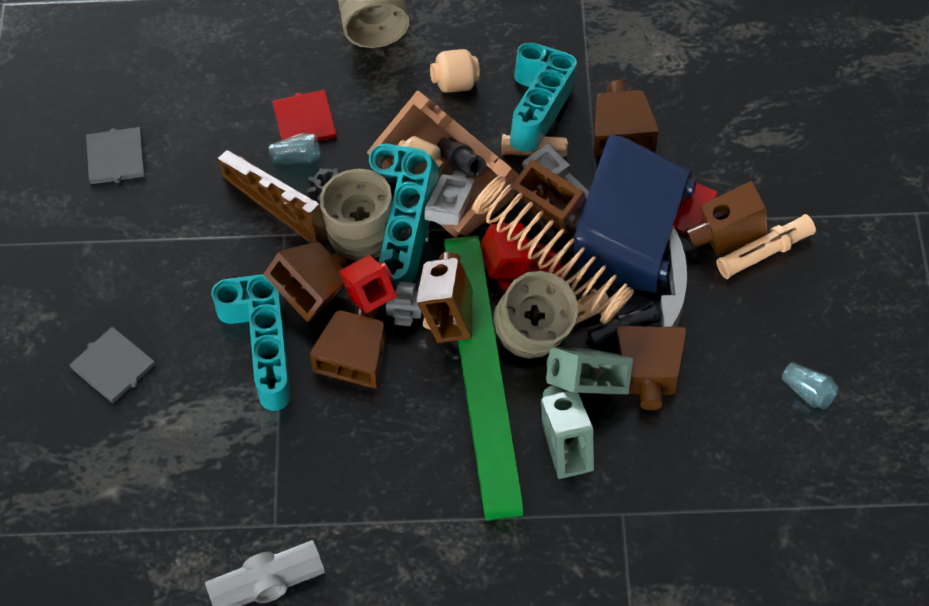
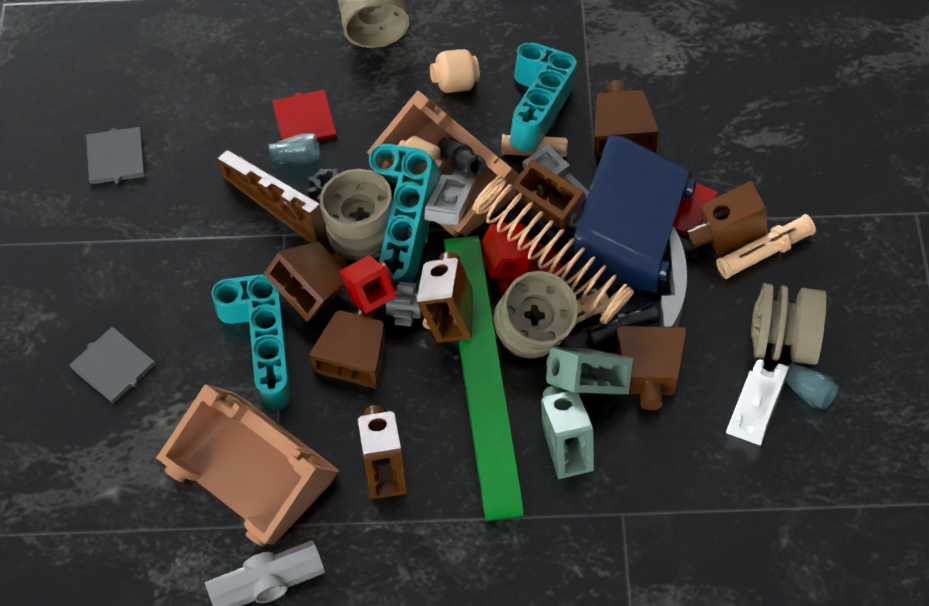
none -> nougat windscreen [156,384,339,546]
none -> reddish brown torso [358,405,407,500]
none -> white hinge [726,360,788,445]
none -> dark tan wheel [751,283,826,365]

